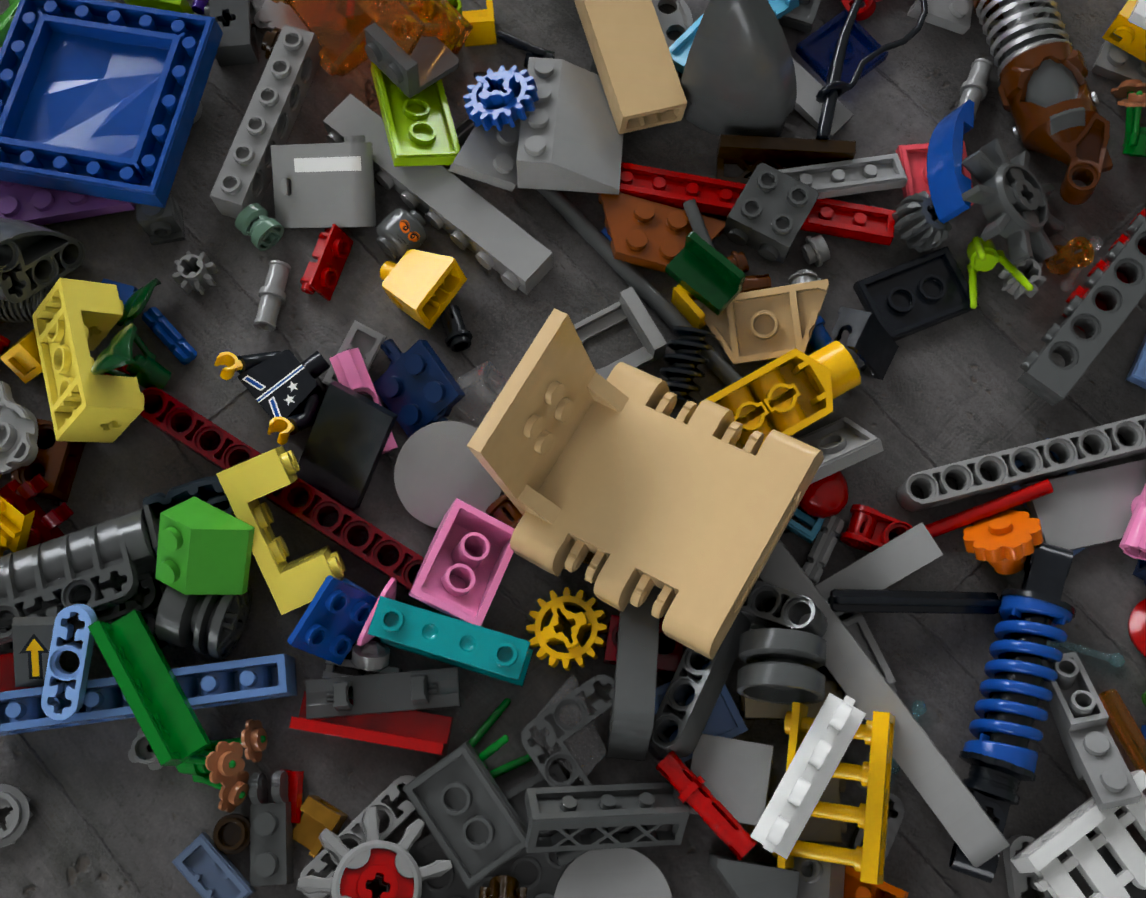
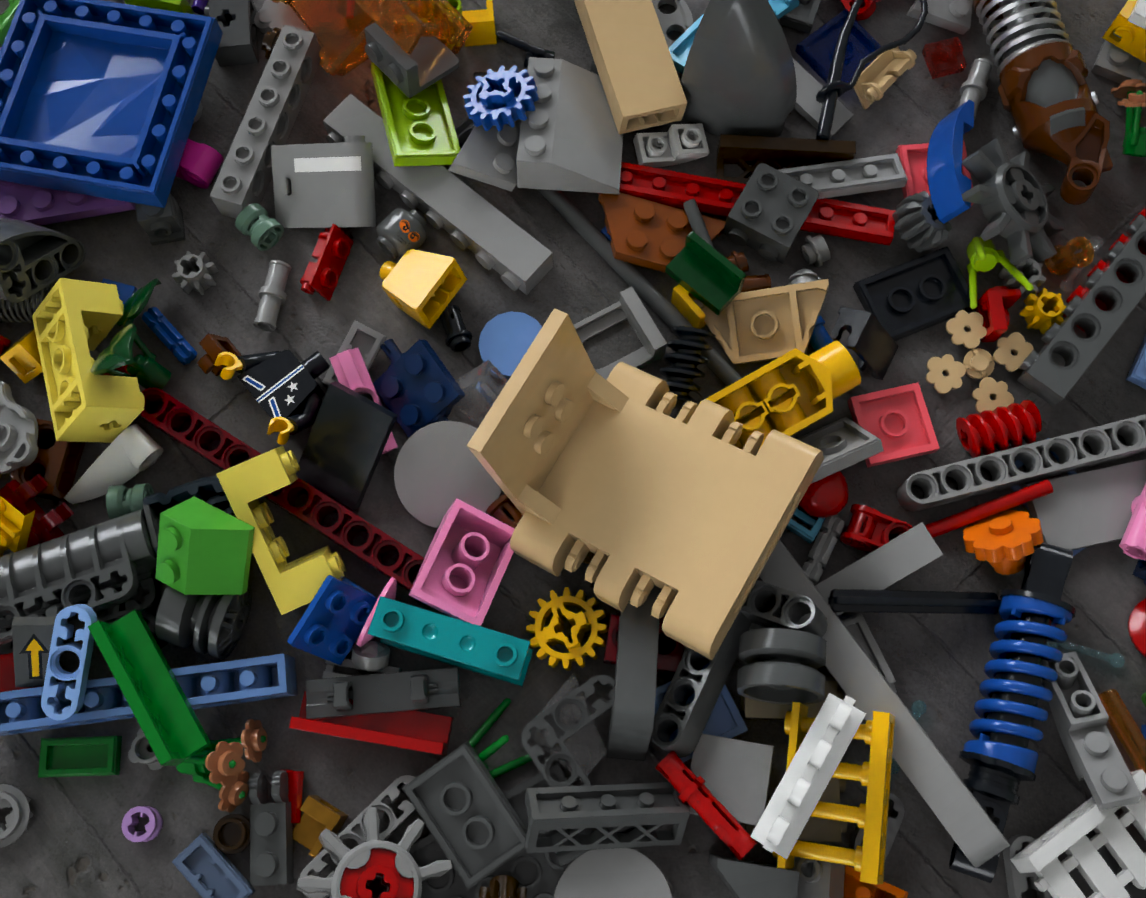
none -> green tile [38,736,122,778]
none -> white piece [64,424,164,504]
none -> sand green wheel [106,483,154,519]
none -> lavender bush [121,806,163,842]
none -> dark pink piece [176,139,224,189]
none -> reddish brown tile [197,333,242,376]
none -> medium blue tile [478,311,542,380]
none -> white slope [633,123,710,168]
none -> coral plate [847,382,940,468]
none -> tan hinge [854,47,917,110]
none -> clear red tile [922,37,967,79]
none -> tan plant [925,310,1034,413]
none -> red piece [956,399,1042,458]
none -> red bracket [976,286,1021,342]
none -> yellow gear [1019,288,1066,334]

